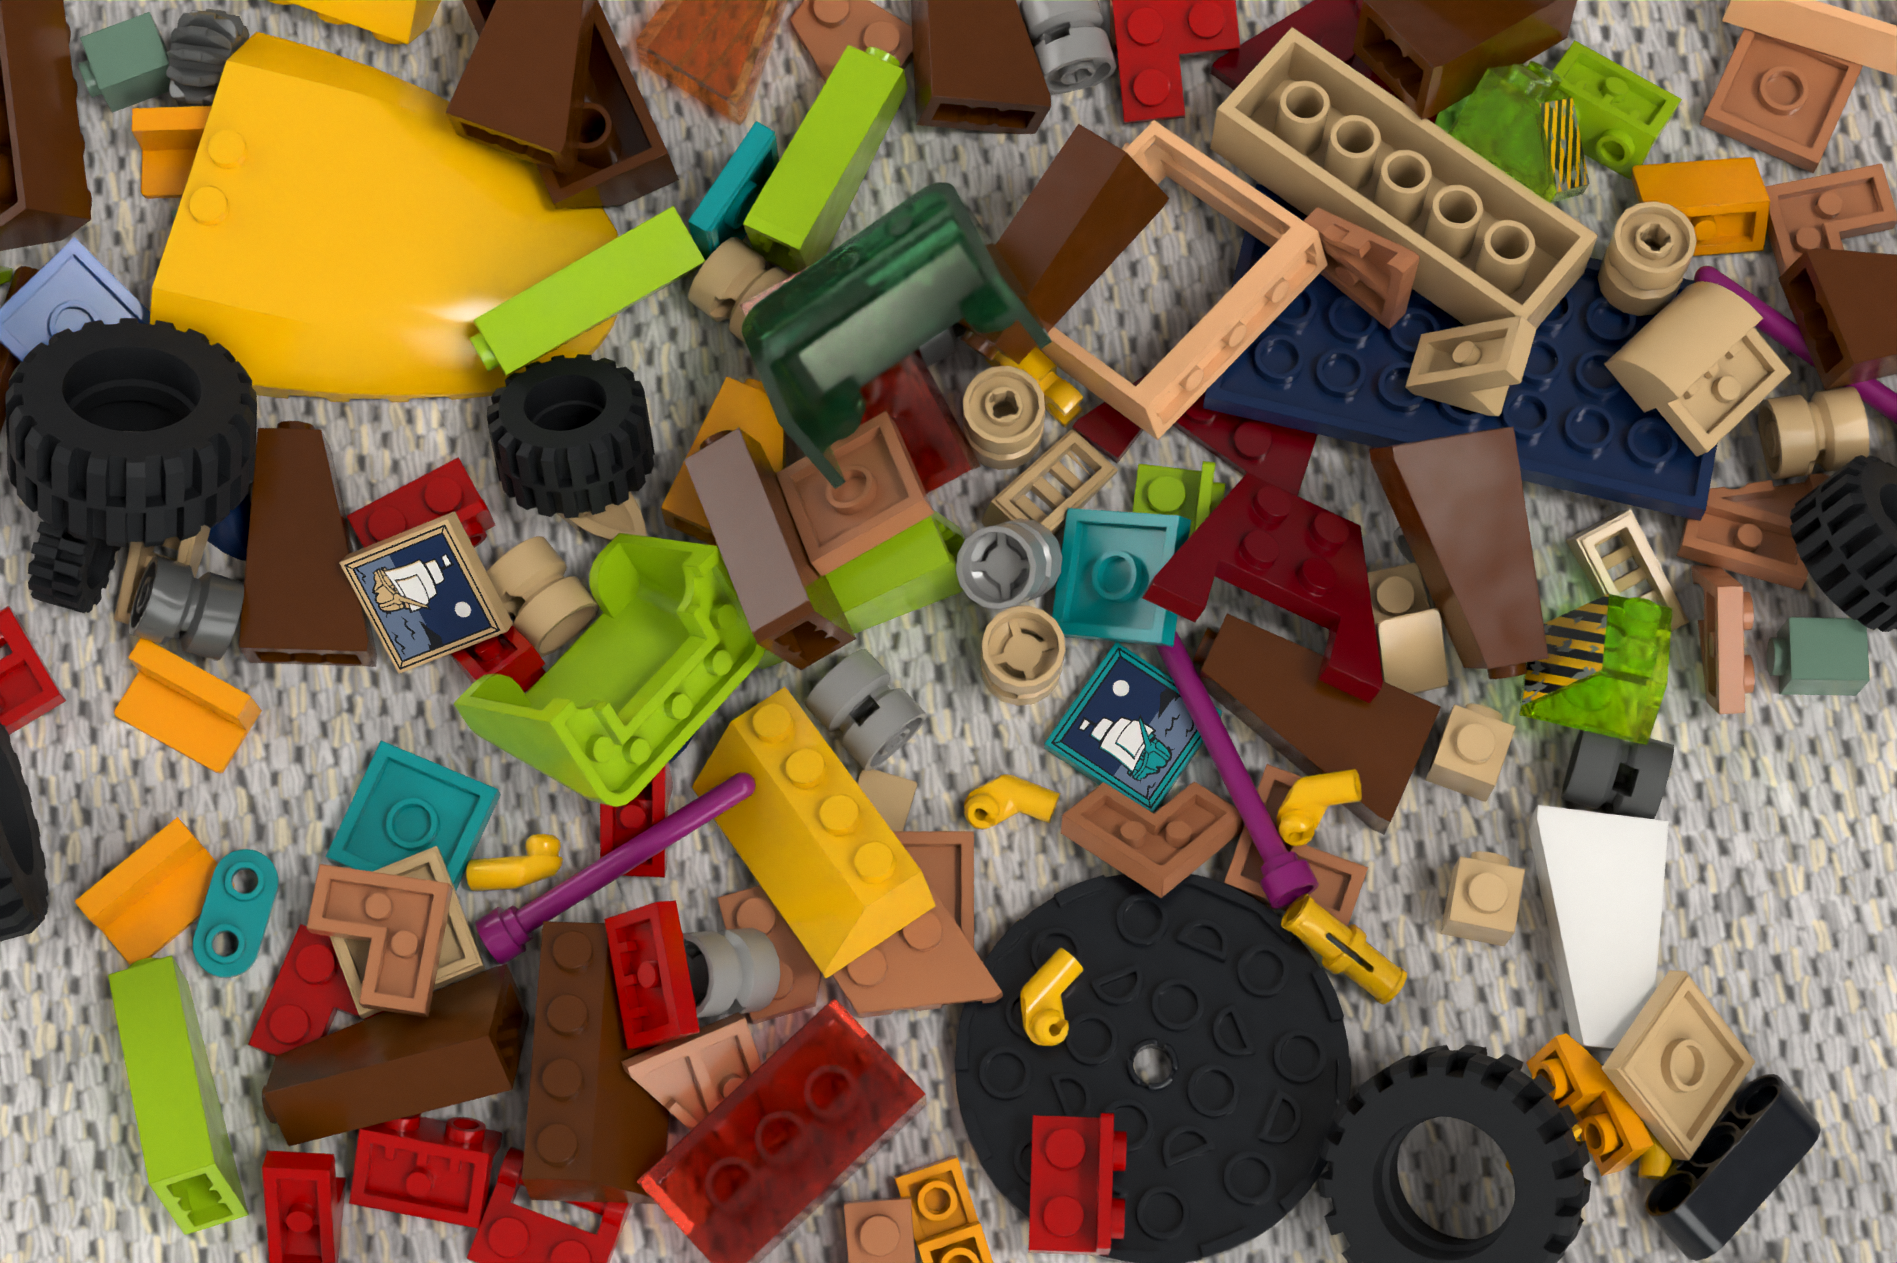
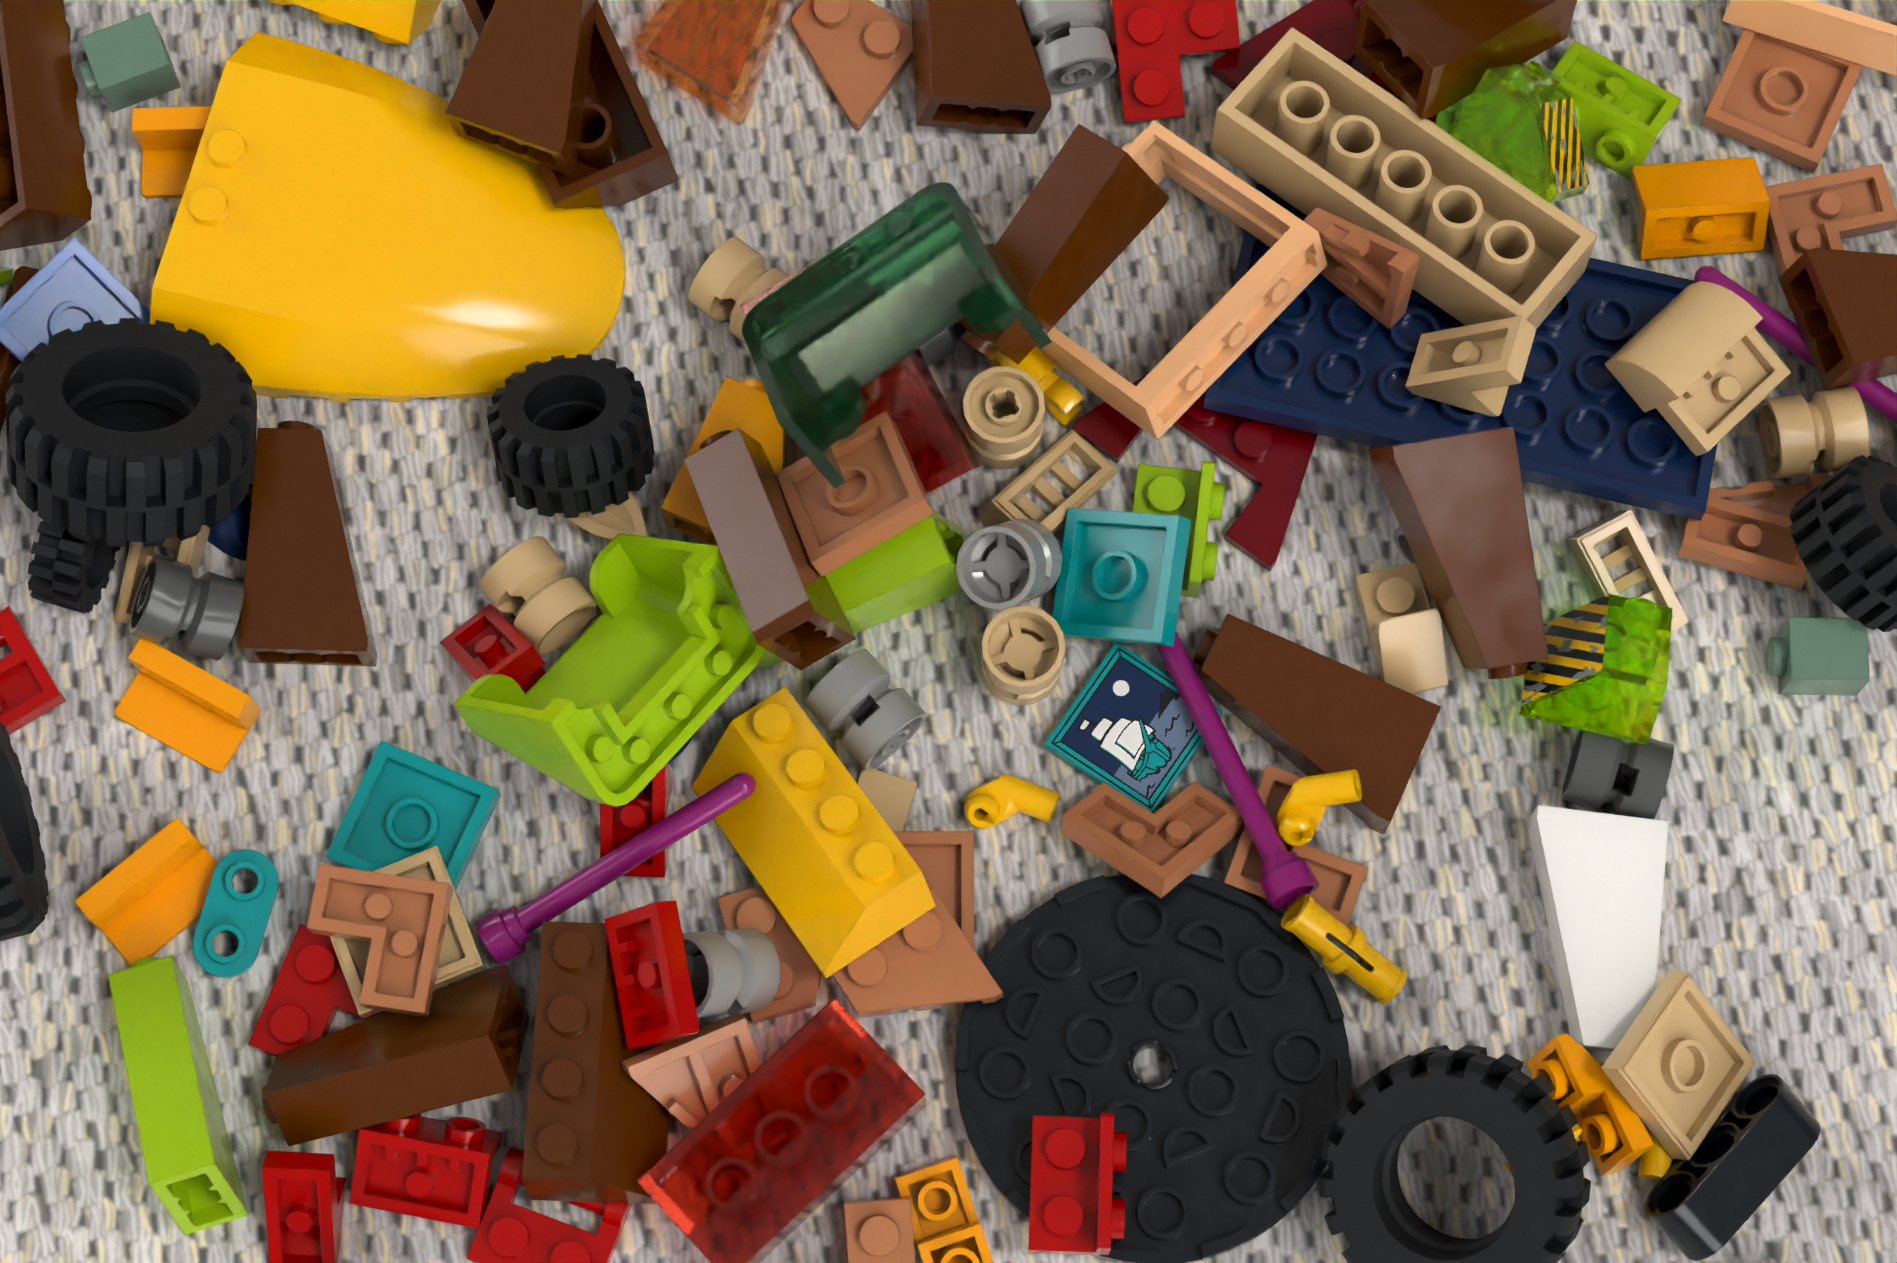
dark grey gear [166,9,250,107] -> none
tile [339,511,513,674] -> none
red bracket [347,457,496,548] -> none
yellow arm [466,834,564,891] -> none
lime slope [469,206,705,377] -> none
teal tile [688,121,779,268] -> none
lime slope [743,45,908,281] -> none
yellow arm [1020,948,1084,1046] -> none
dark red wing [1142,473,1383,703] -> none
tan brick [1425,703,1516,802] -> none
tan brick [1440,851,1525,947] -> none
tan wheel [1598,201,1697,316] -> none
nougat wing [1691,565,1755,715] -> none

